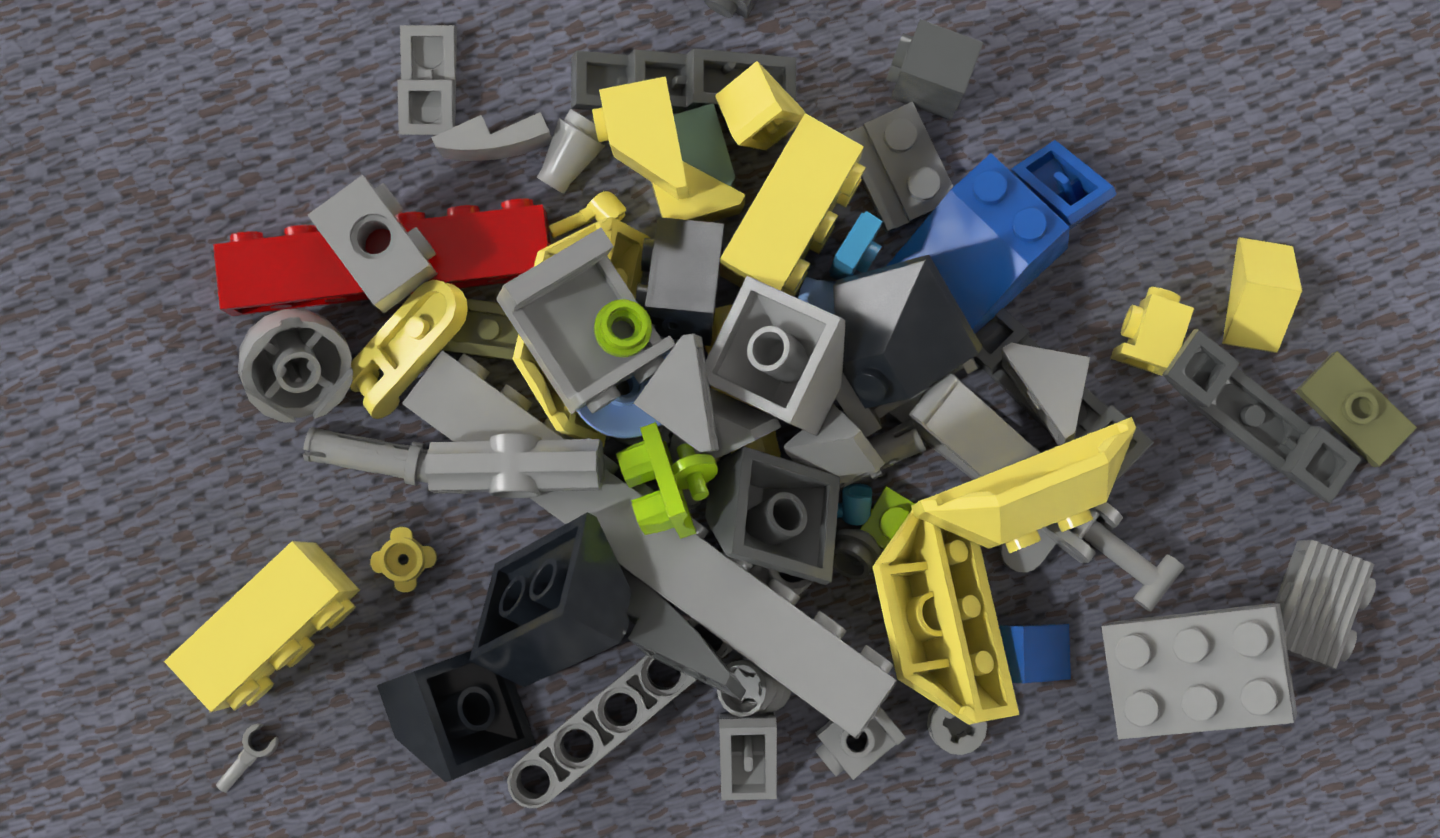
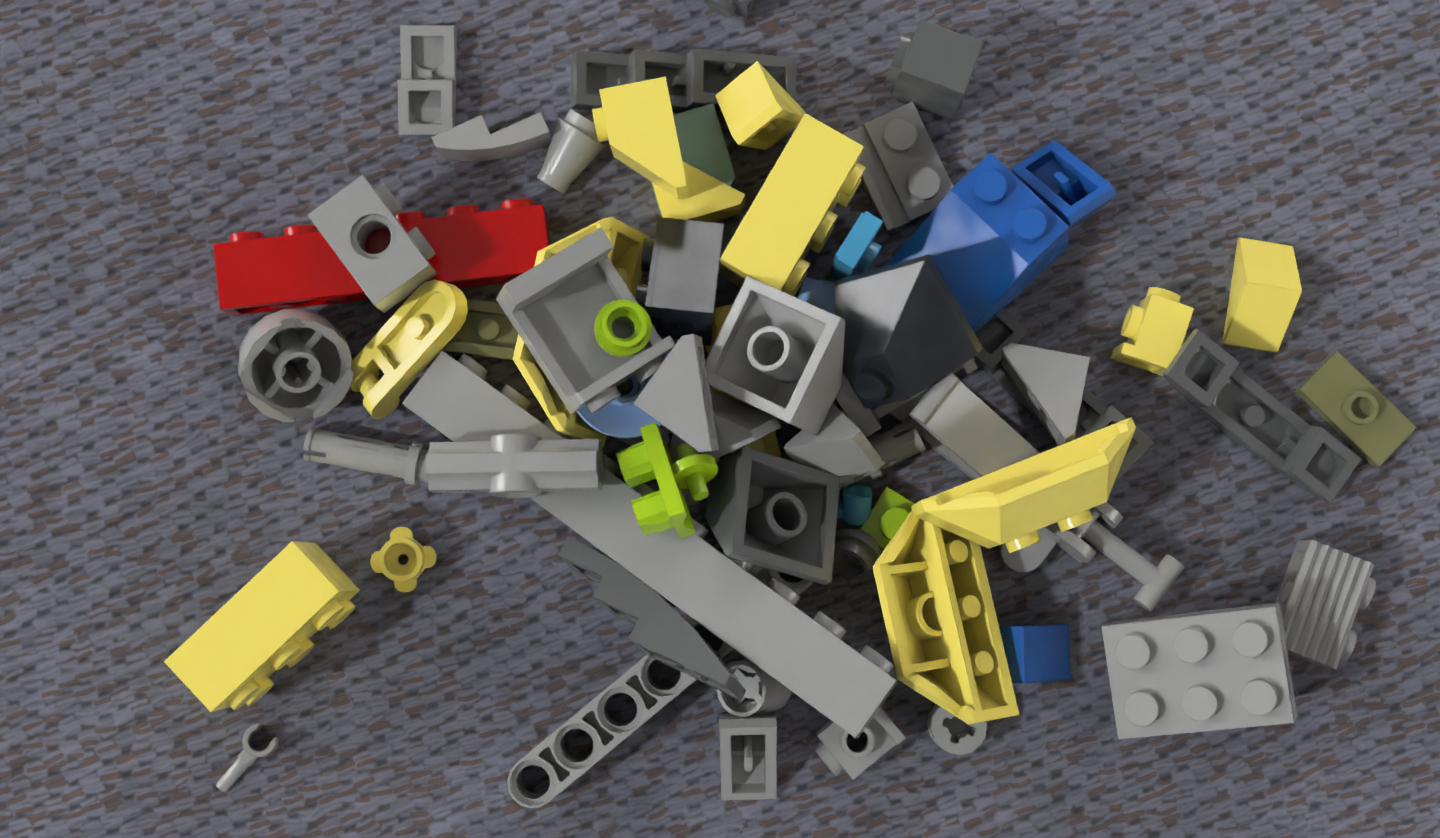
black slope [377,651,536,782] -> none
black slope [469,512,632,687] -> none
light yellow hand [548,191,626,238] -> none

